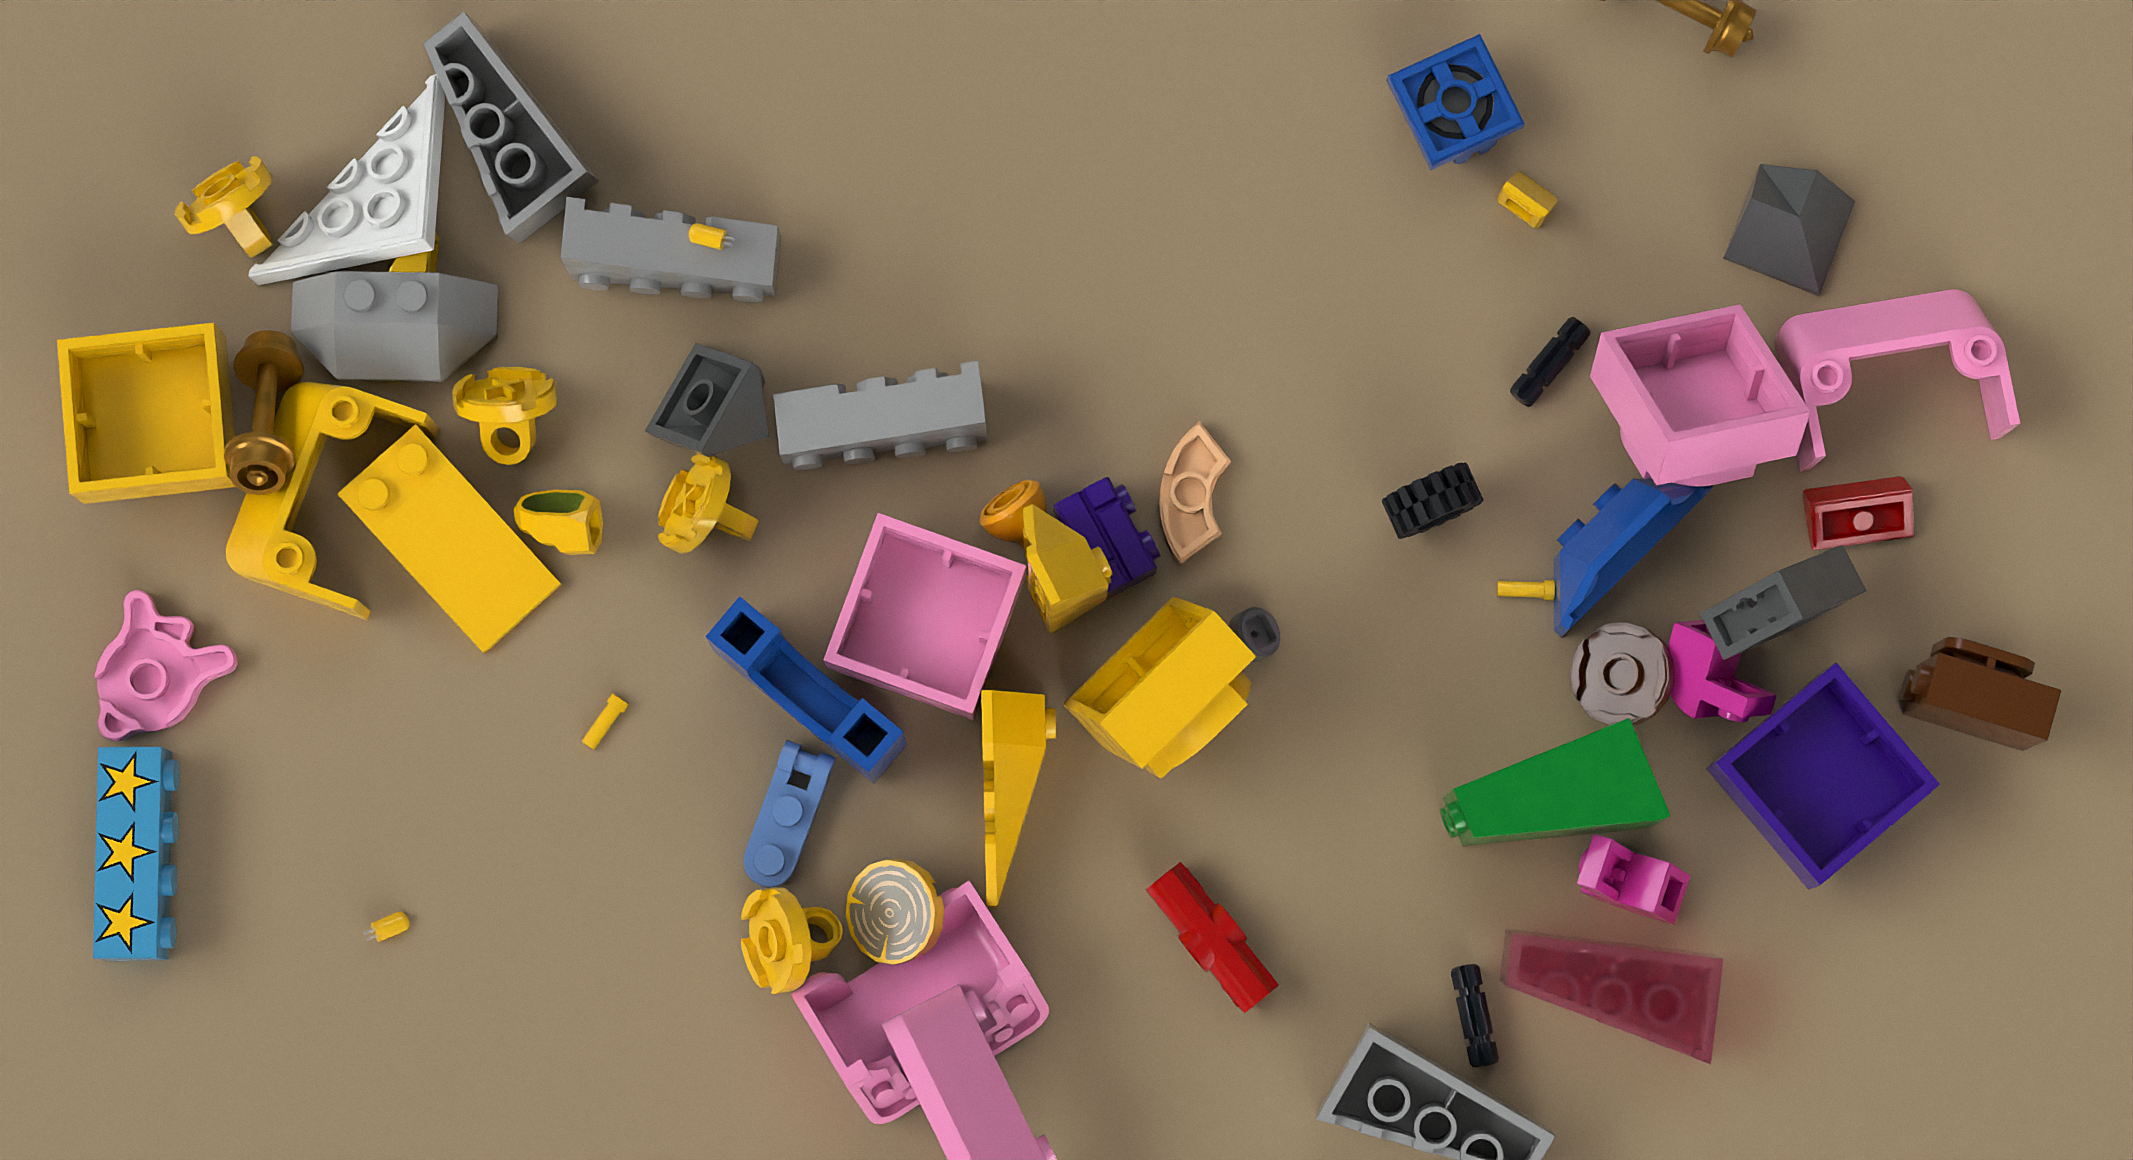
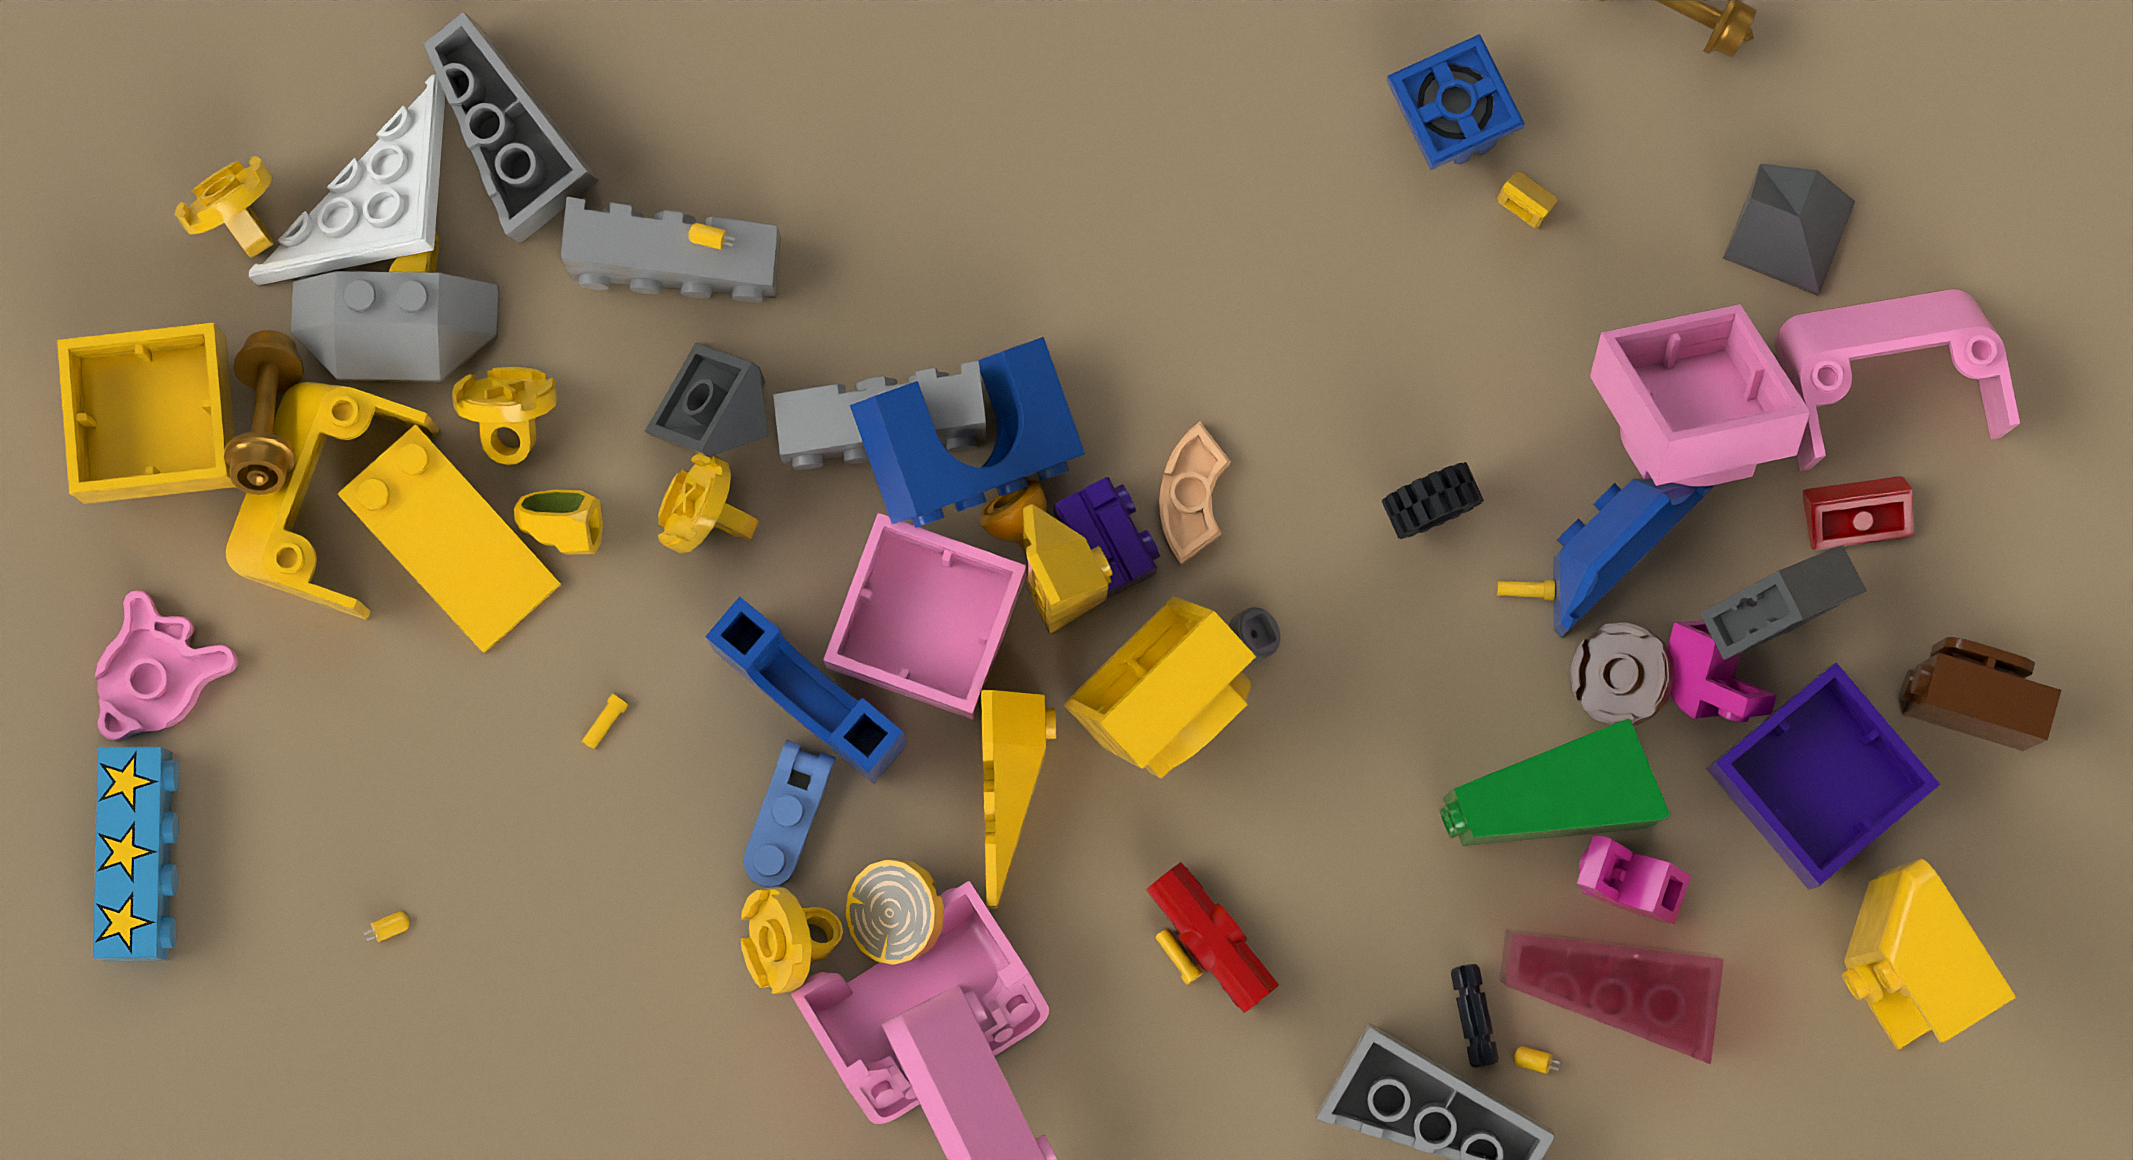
black axle [1510,317,1591,407] -> none
none -> blue arch [850,337,1085,528]
none -> yellow piece [1155,928,1203,985]
none -> yellow piece [1514,1046,1561,1074]
none -> yellow windscreen [1842,859,2016,1050]

